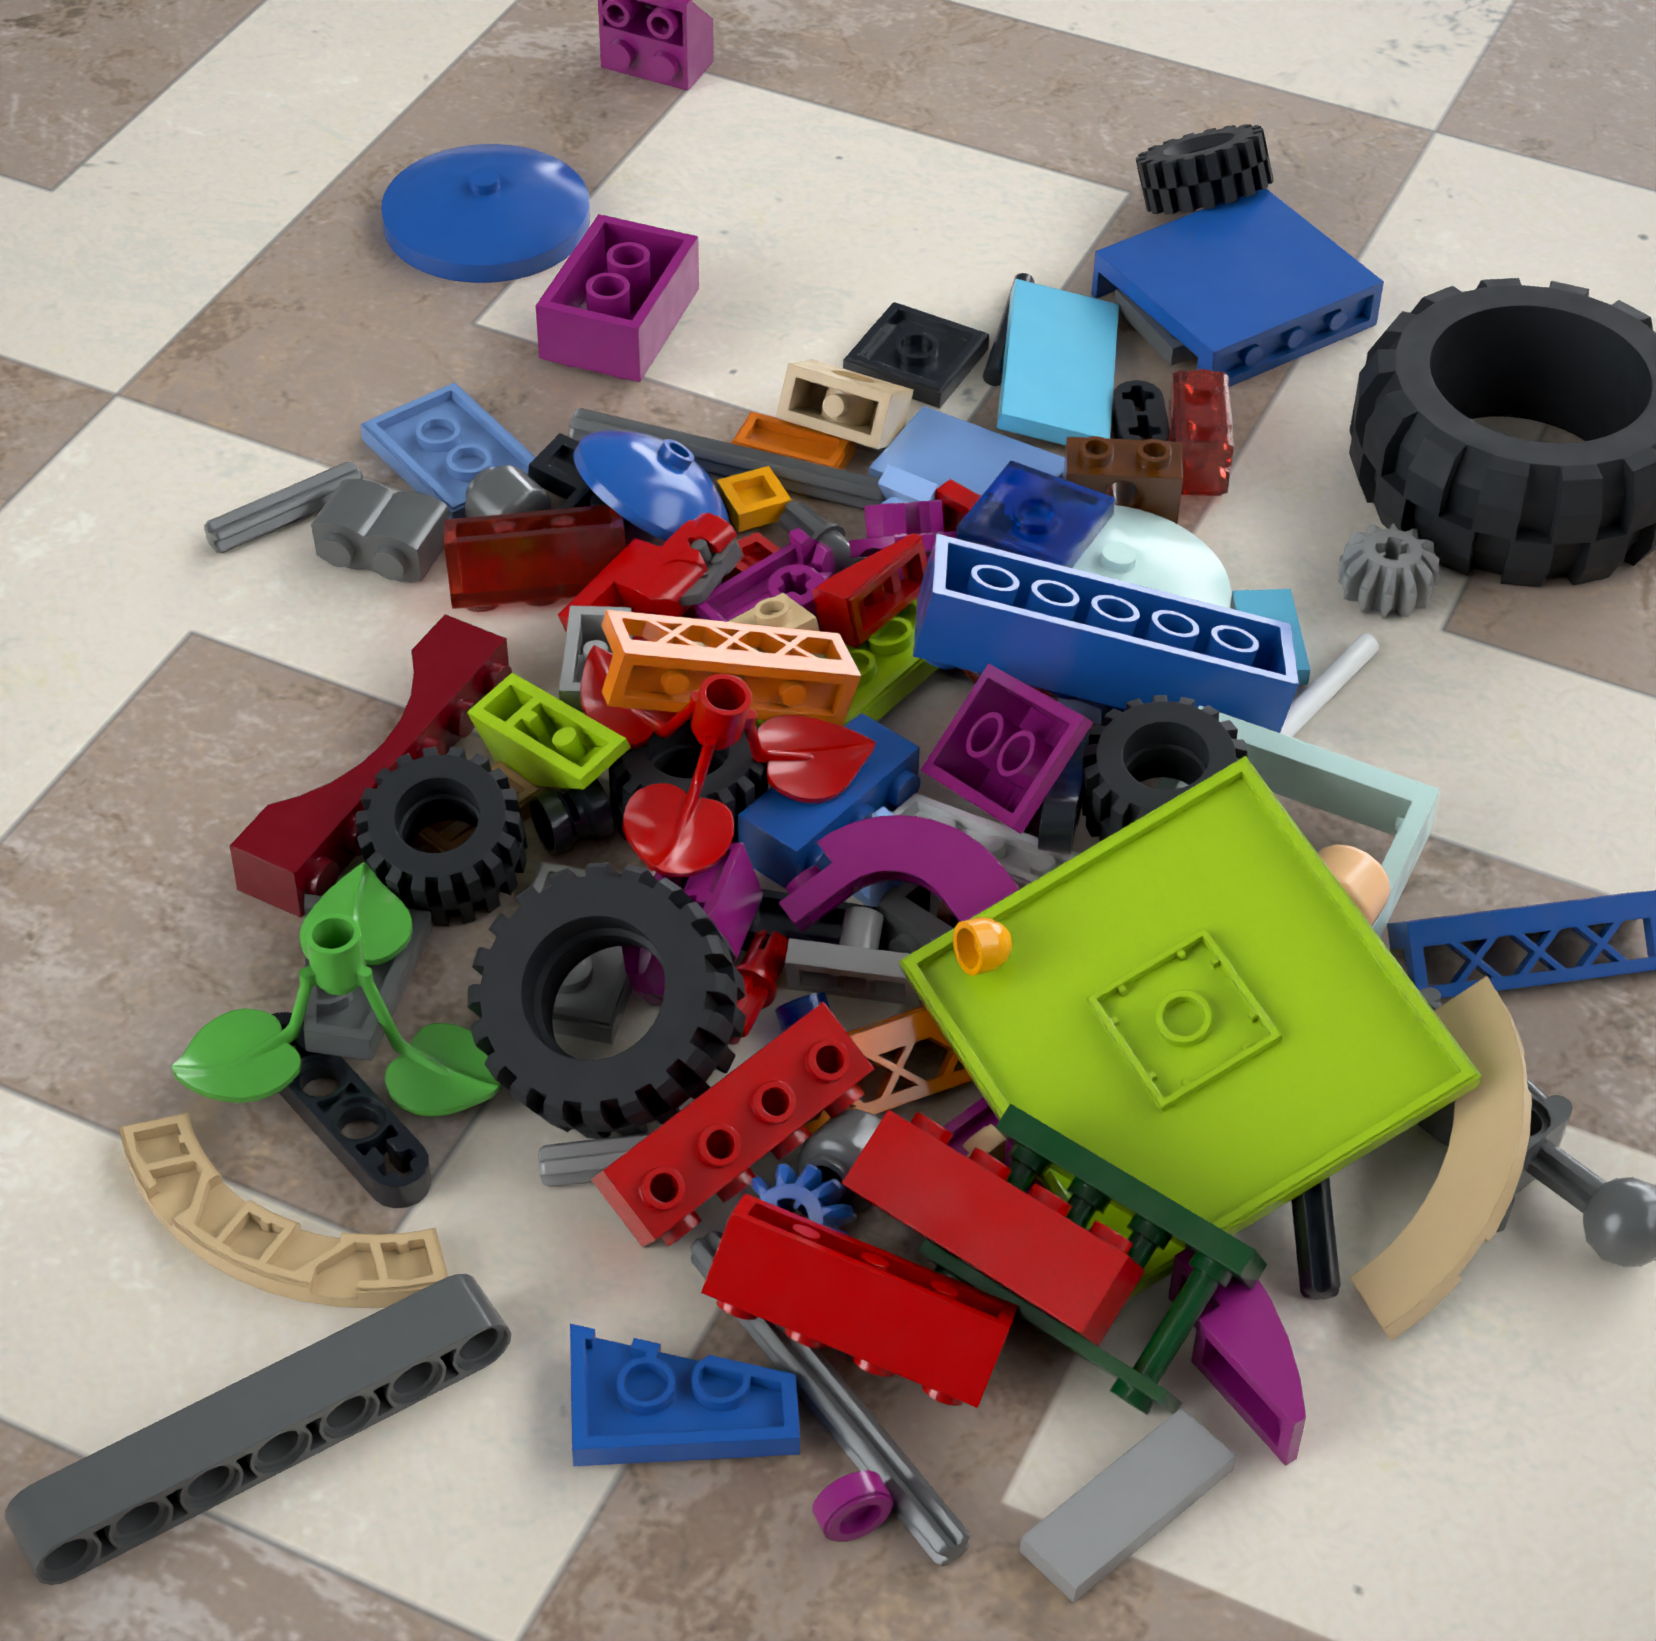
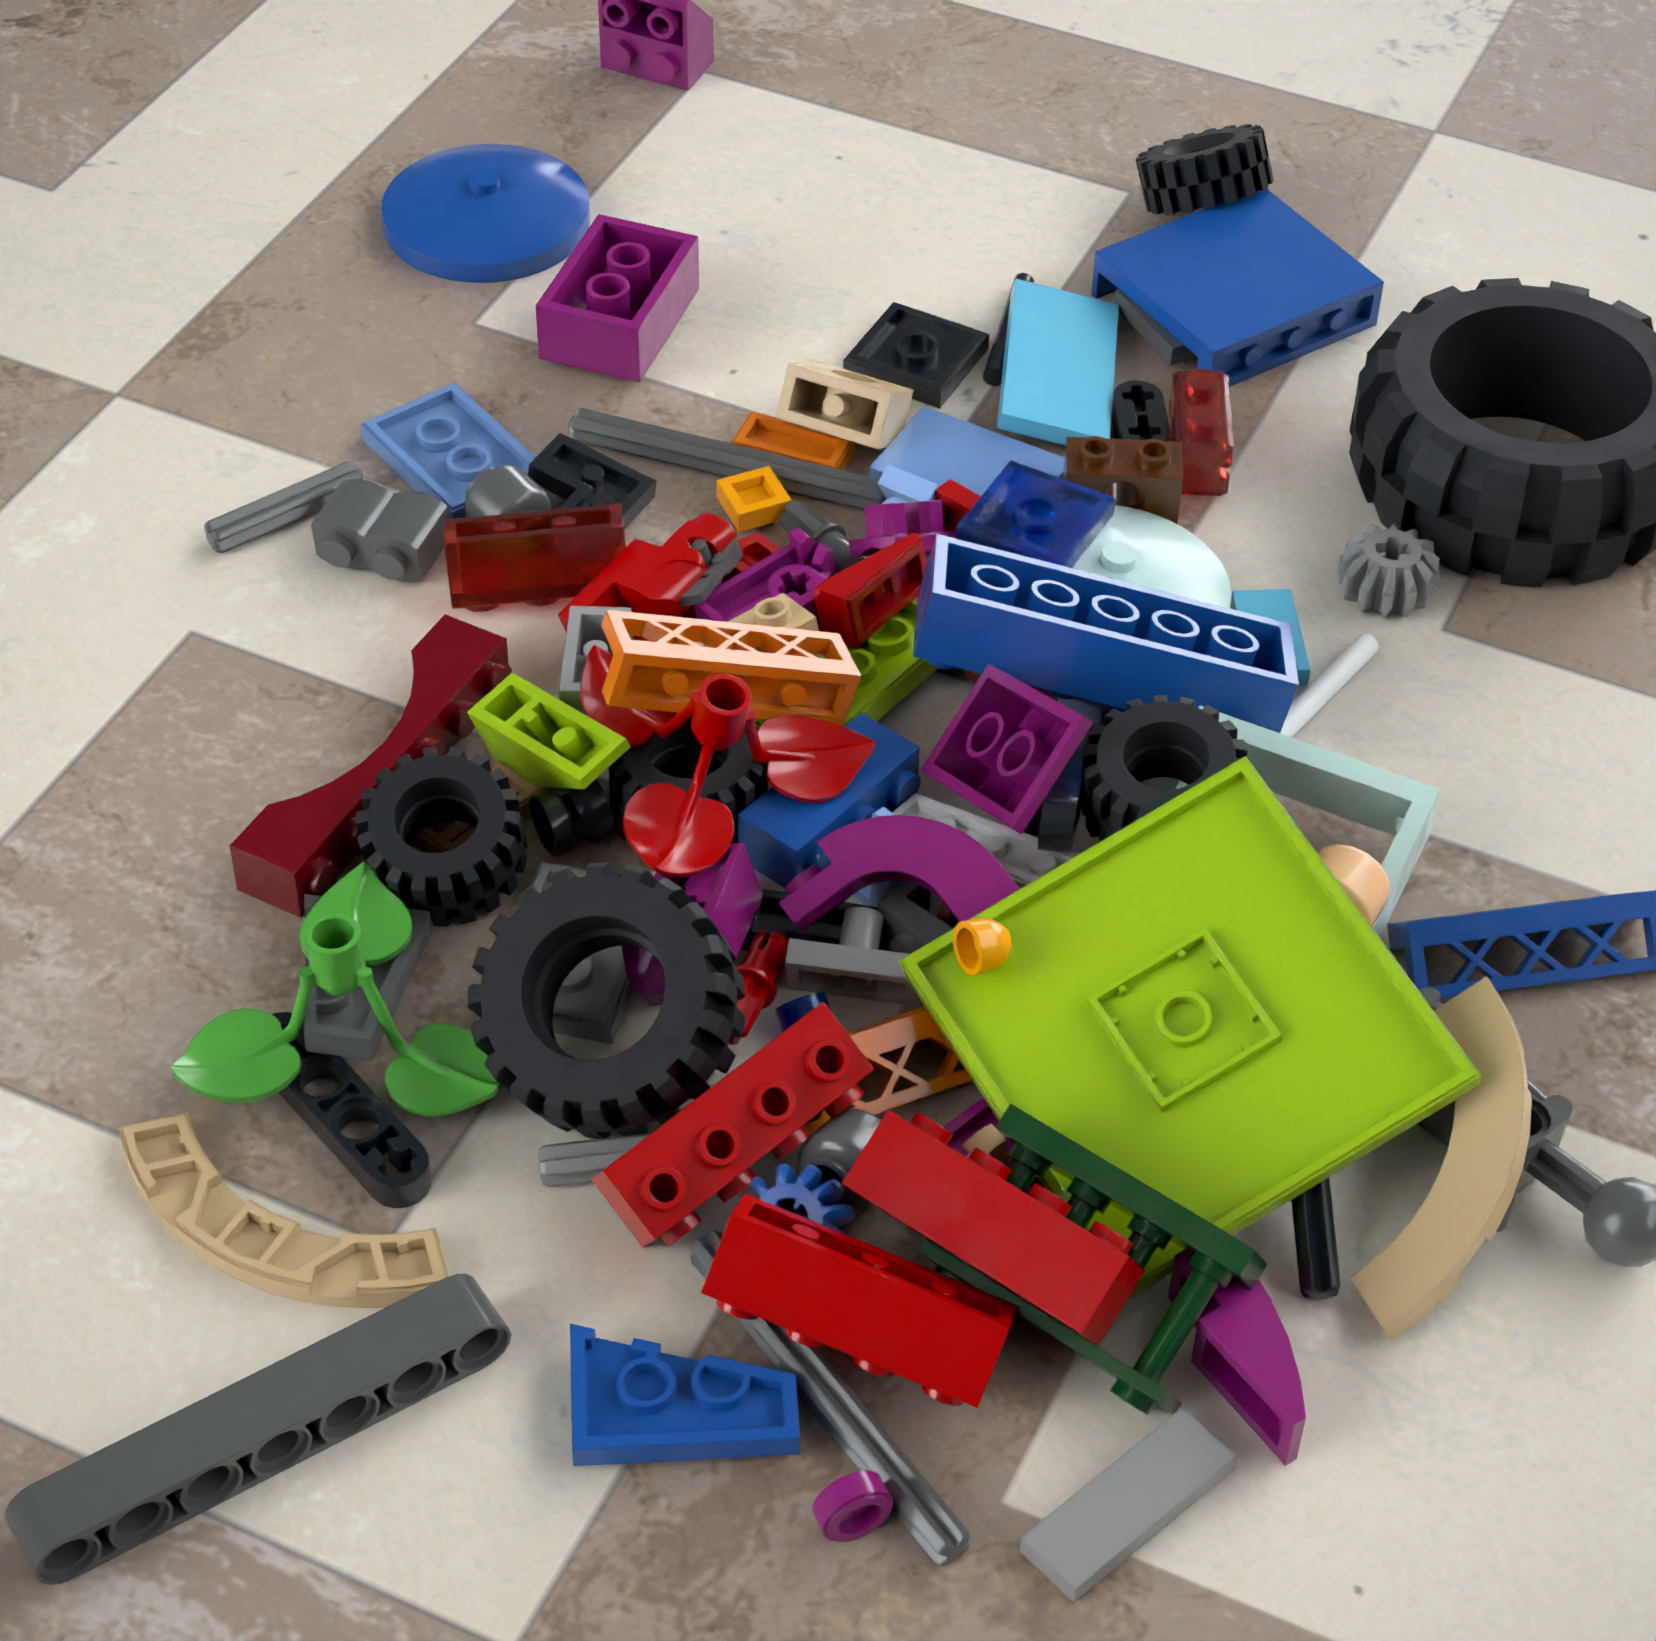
blue dish [574,430,730,541] -> none

